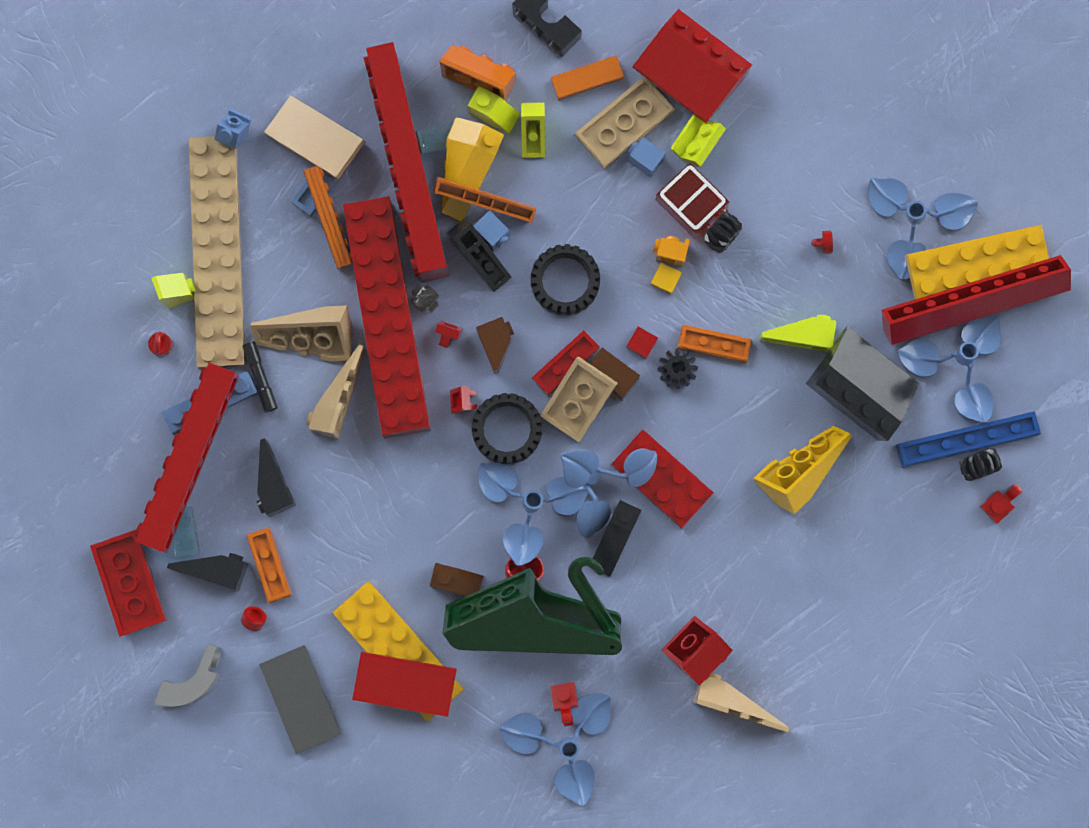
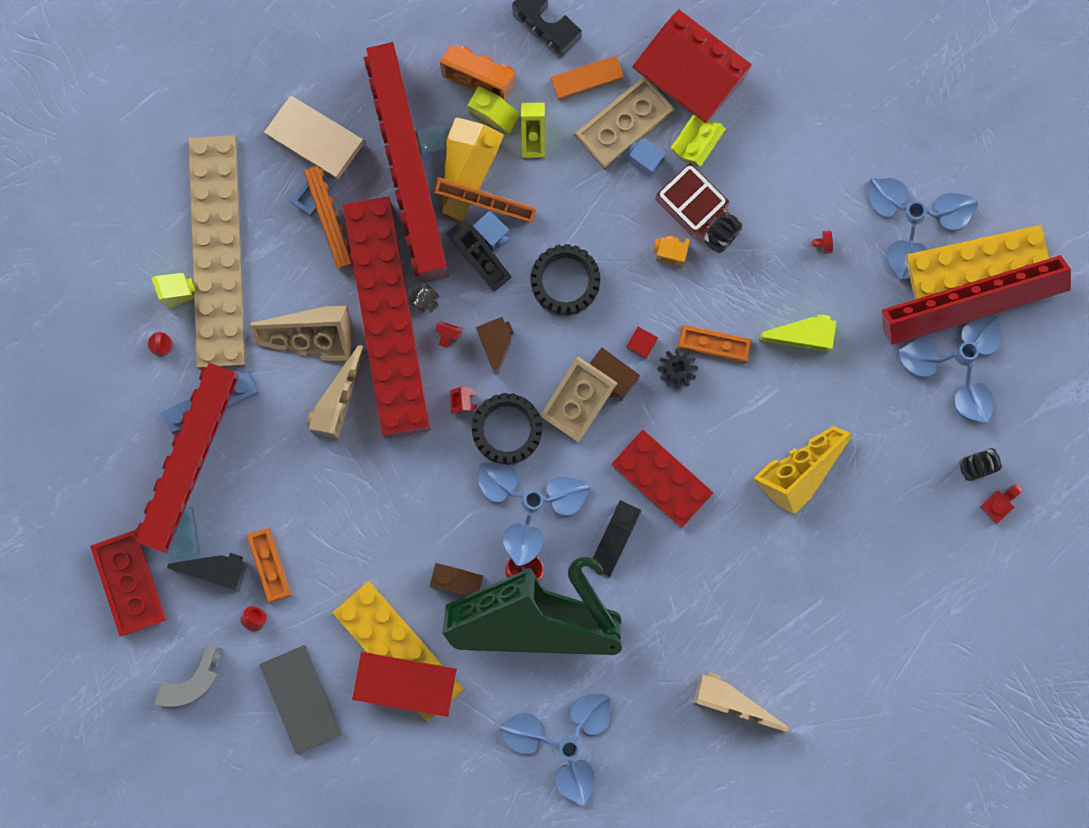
medium blue brick [214,108,252,149] -> none
black piece [242,341,278,413] -> none
black slope [256,438,296,517] -> none
red plate [532,330,600,396] -> none
red plate [550,682,579,727] -> none
medium blue plant [560,449,657,538] -> none
yellow tile [650,263,682,295] -> none
red brick [661,615,733,686] -> none
black slope [806,327,919,441] -> none
blue tile [896,411,1041,468] -> none

